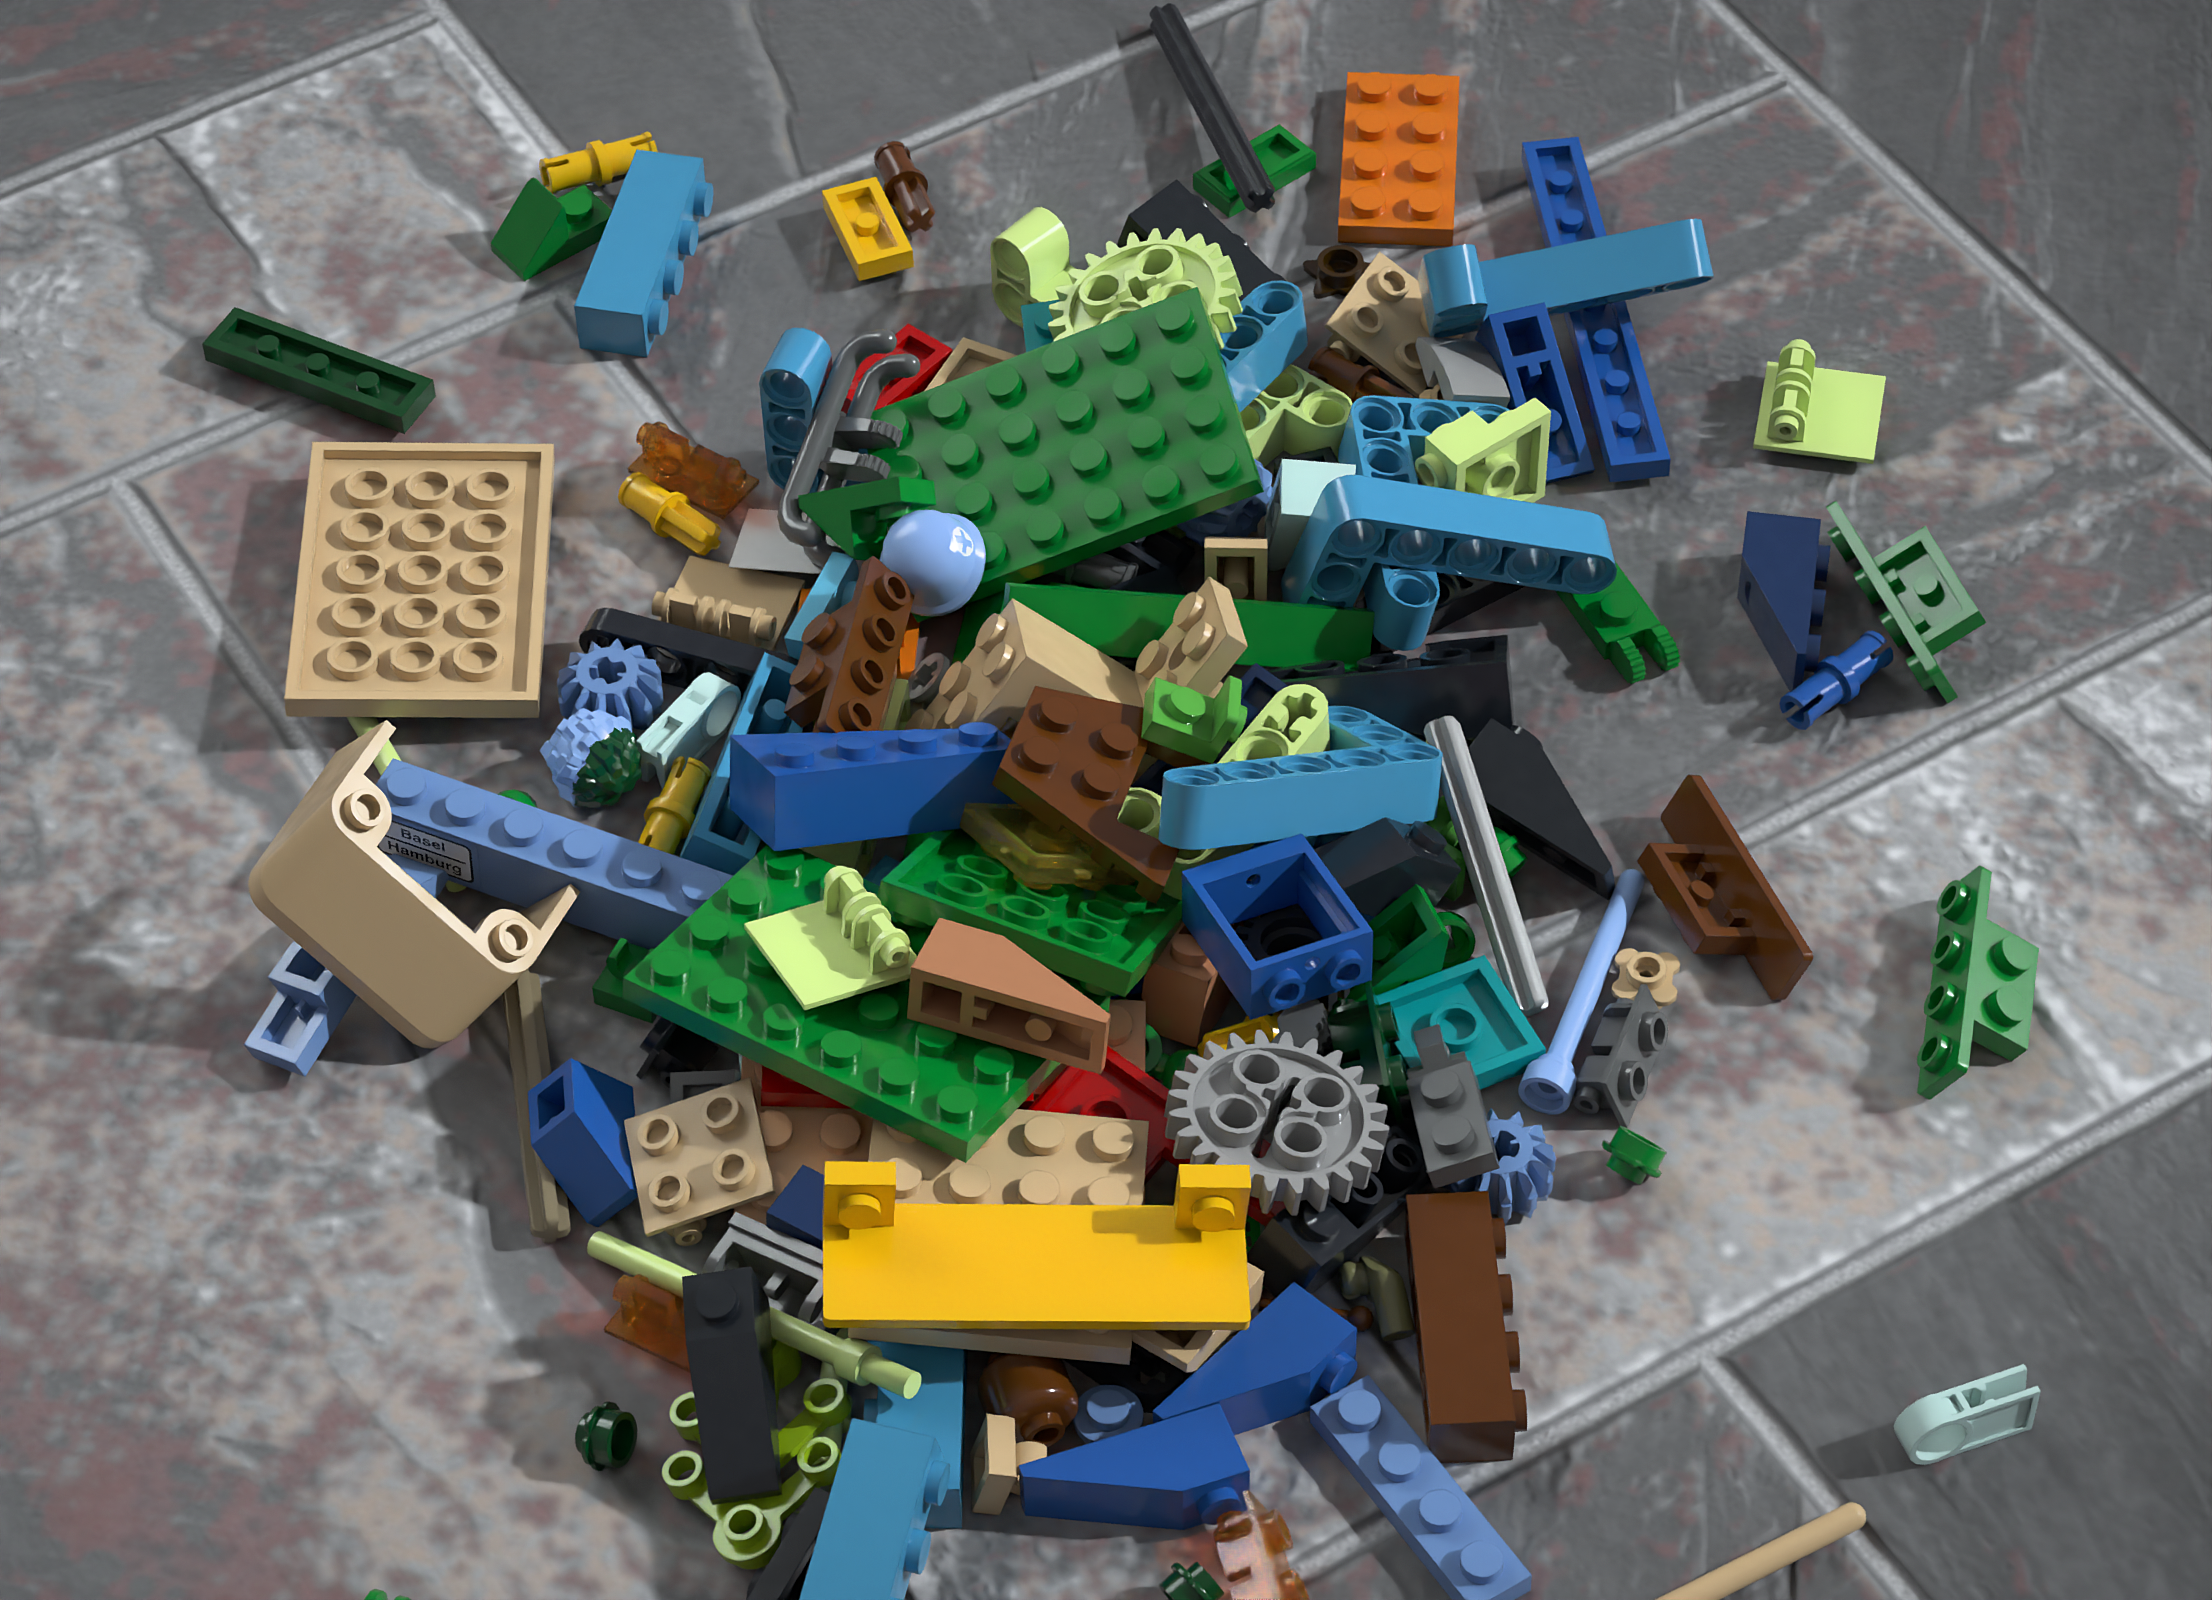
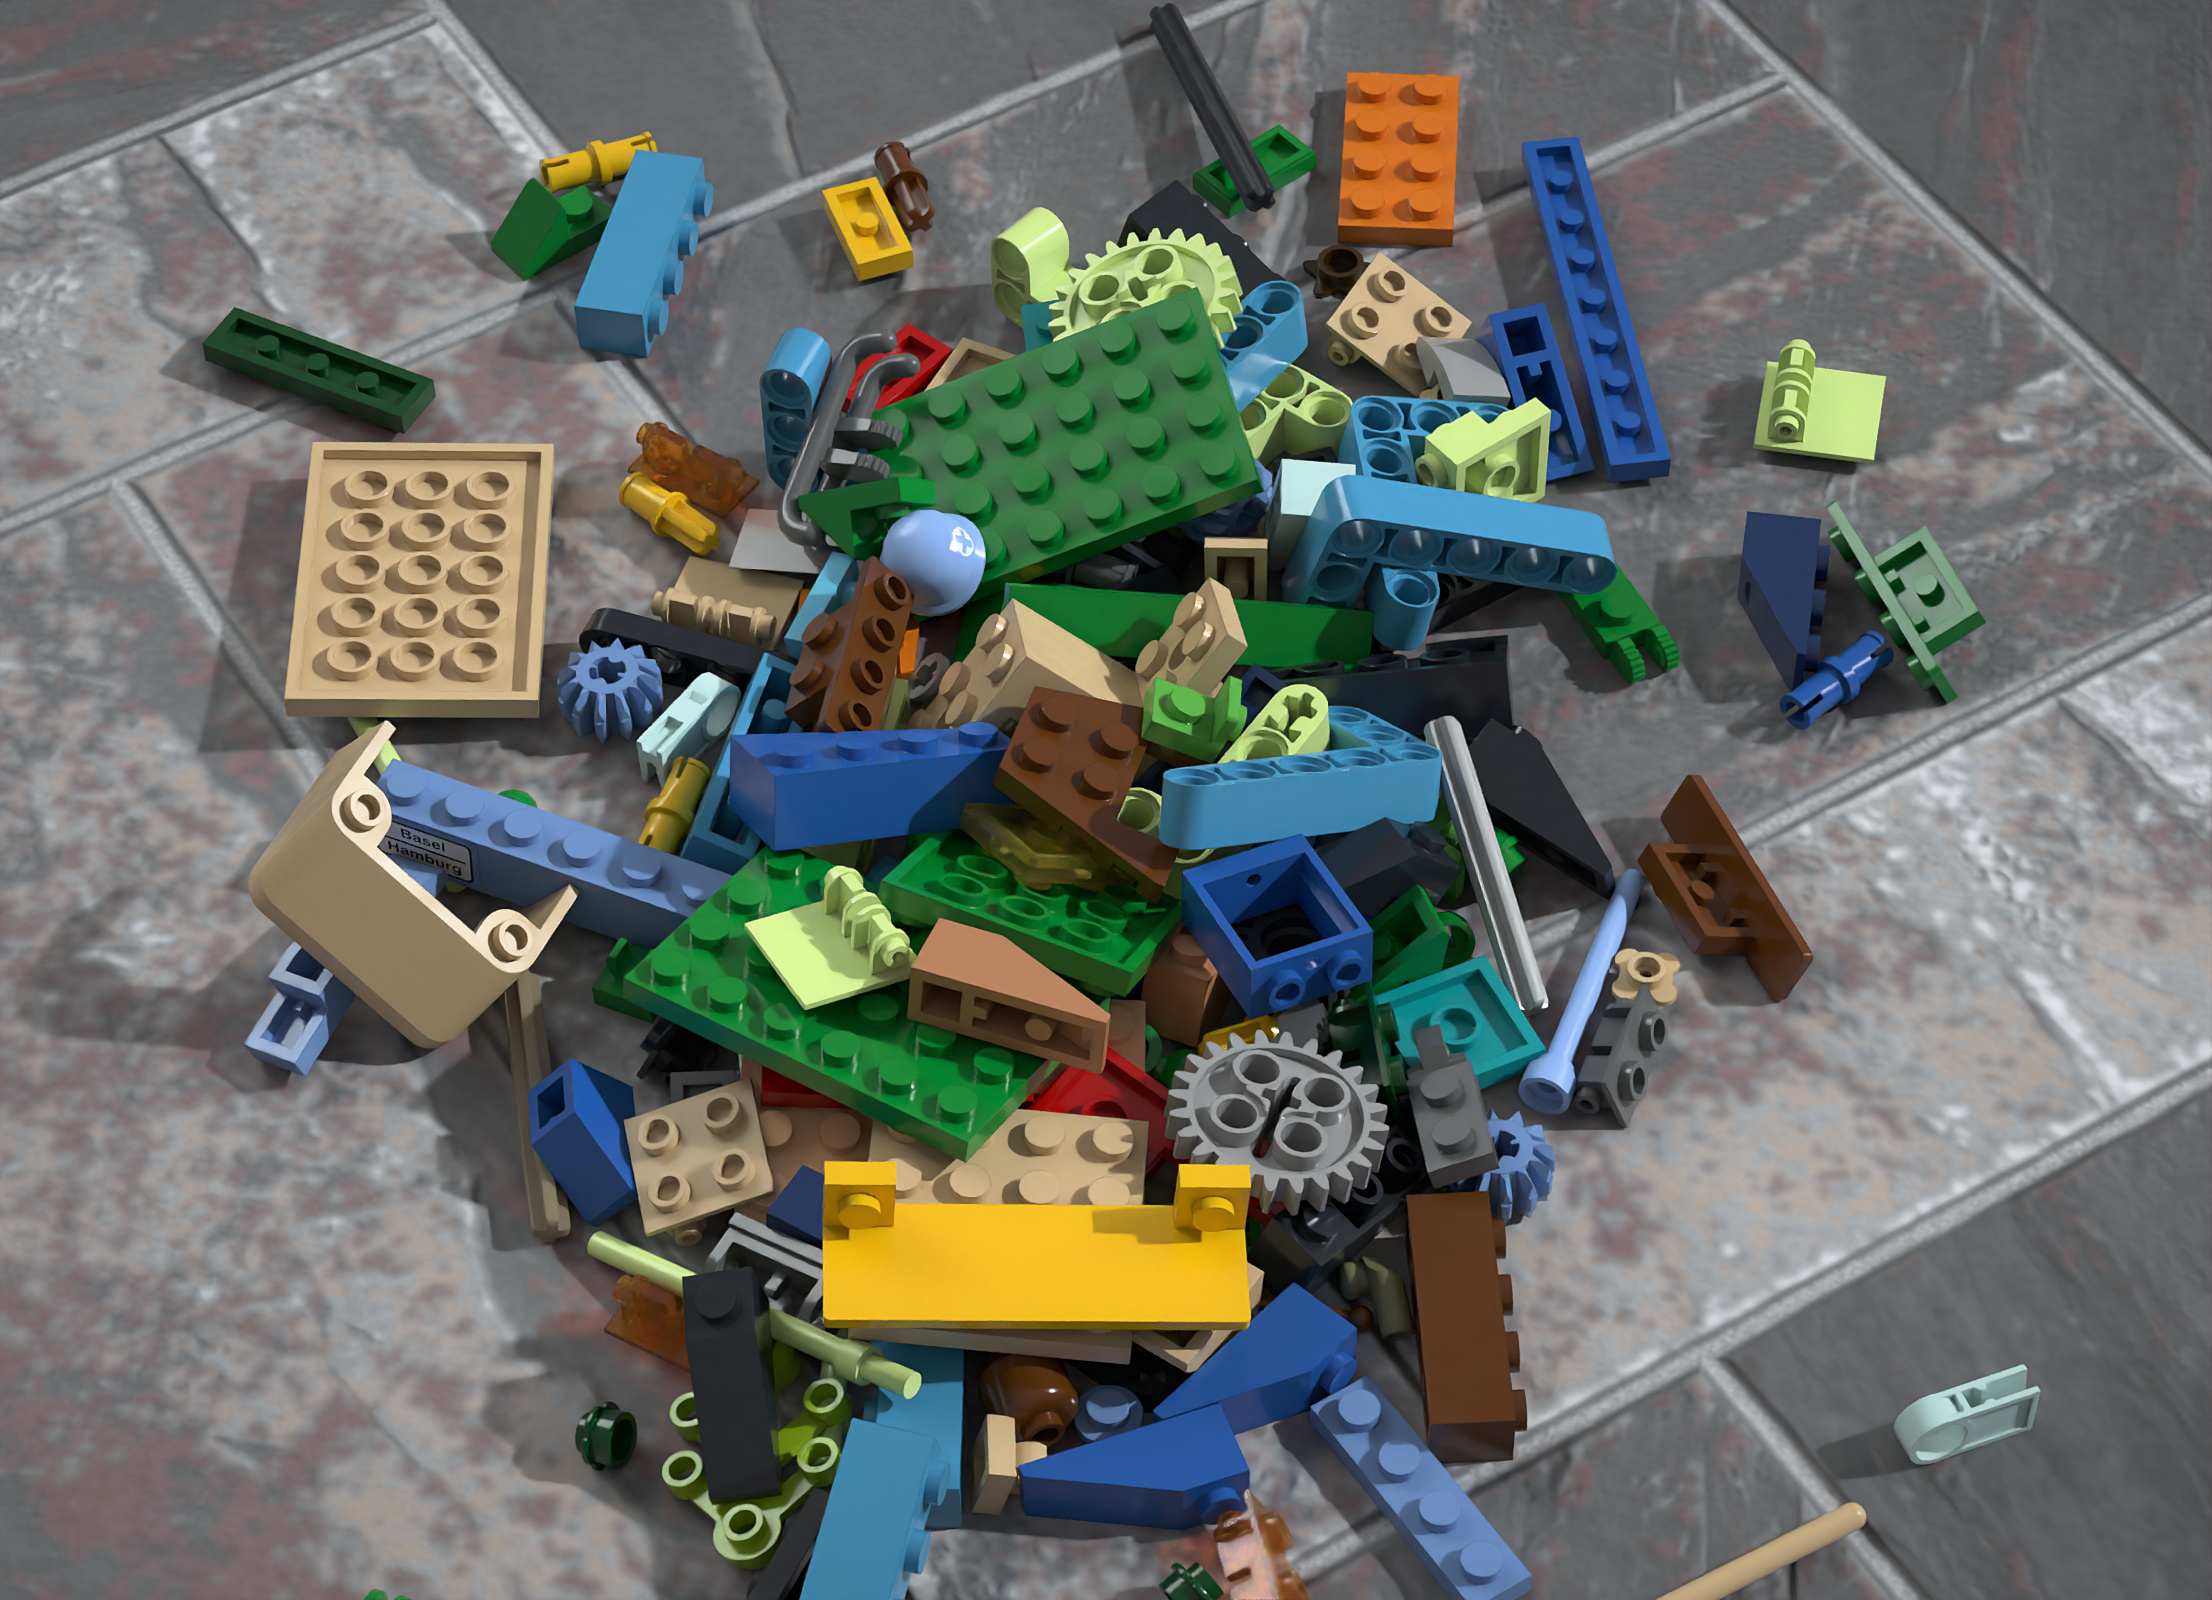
piece [540,708,642,808] -> none
reddish brown axle [1308,346,1413,403] -> none
dark azure beam [1418,219,1714,338] -> none
green plate [1602,1126,1667,1185] -> none
green bracket [1917,865,2039,1100] -> none

